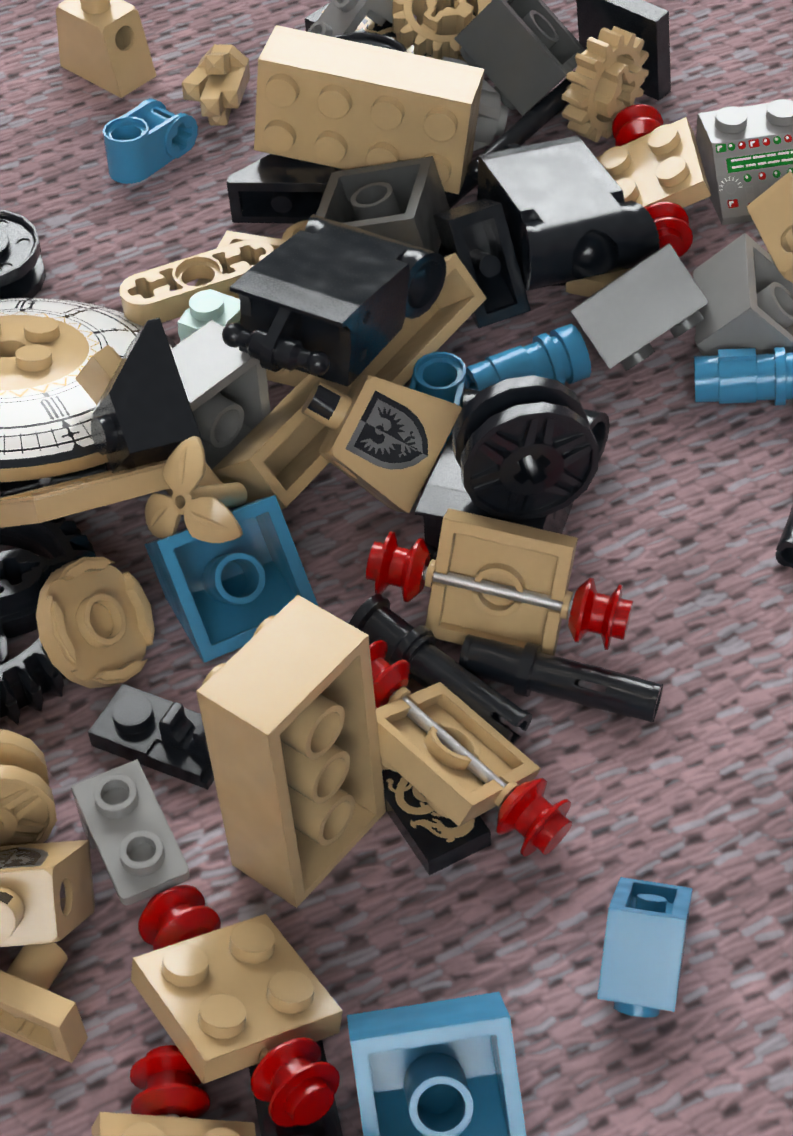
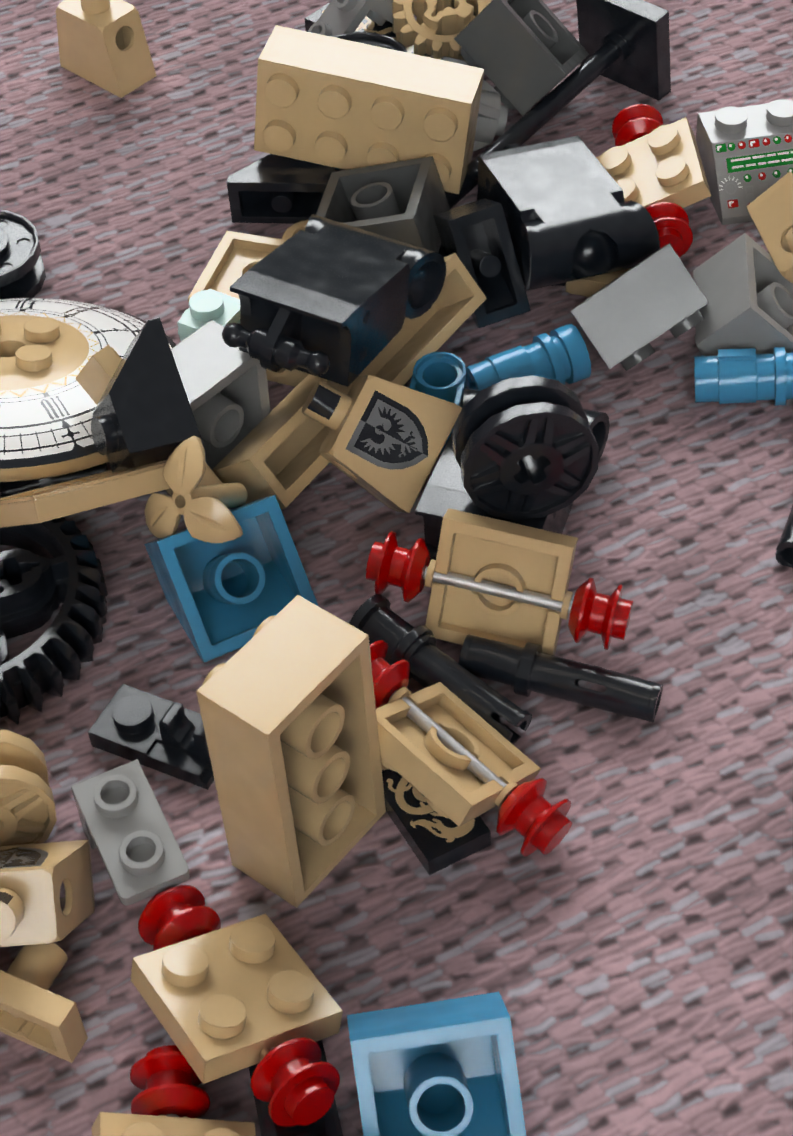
tan tile [36,557,155,689] -> none
dark azure piece [102,98,198,184] -> none
tan beam [119,239,274,326] -> none
tan rock [182,45,250,126] -> none
tan gear [562,26,649,142] -> none
dark azure slope [597,877,693,1018] -> none

